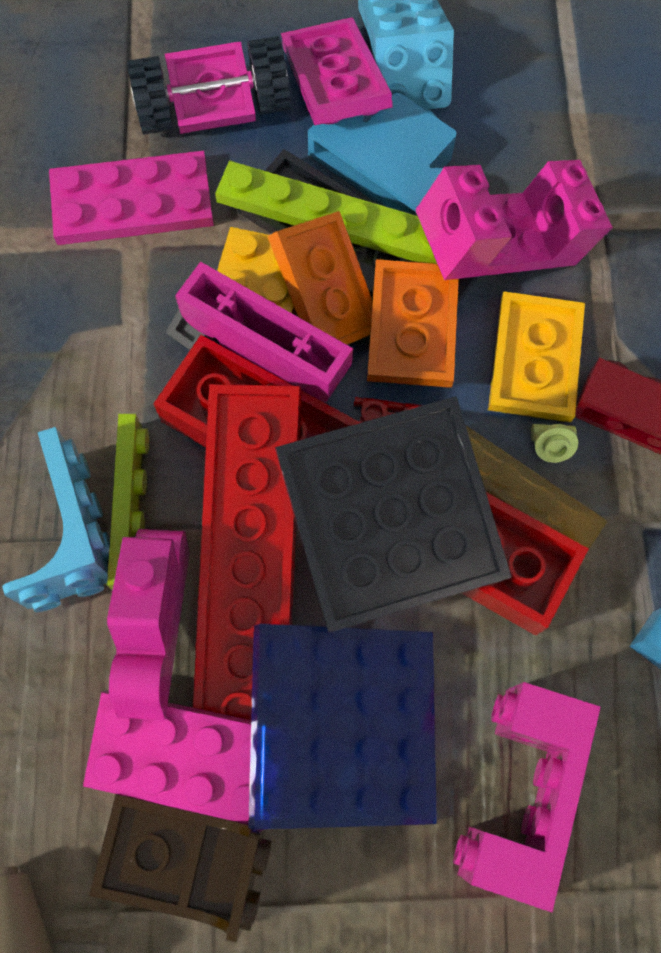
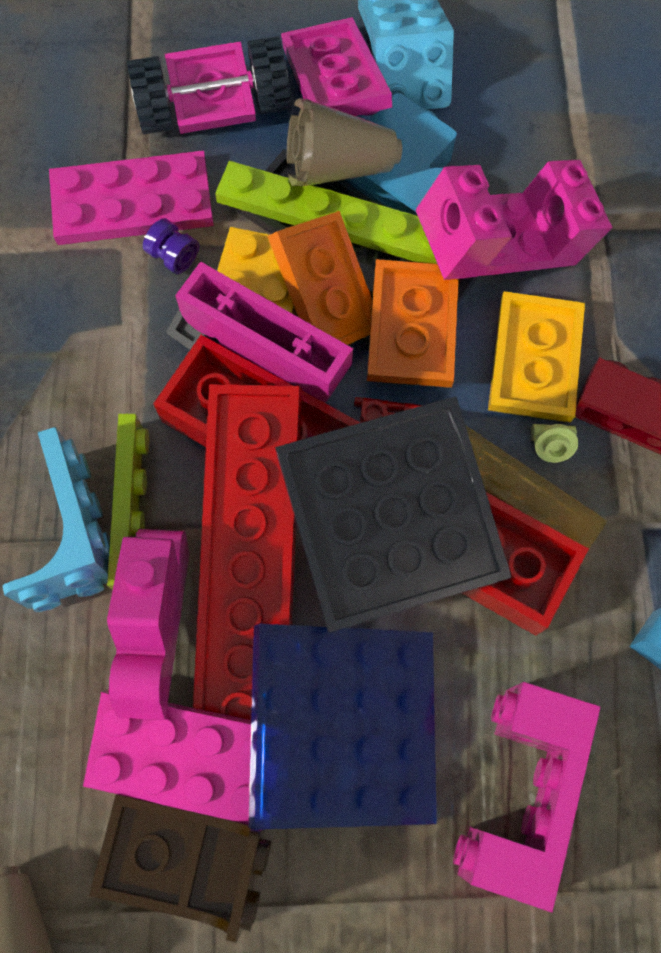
none -> dark purple wheel [142,218,200,275]
none -> dark tan cone [287,98,402,187]

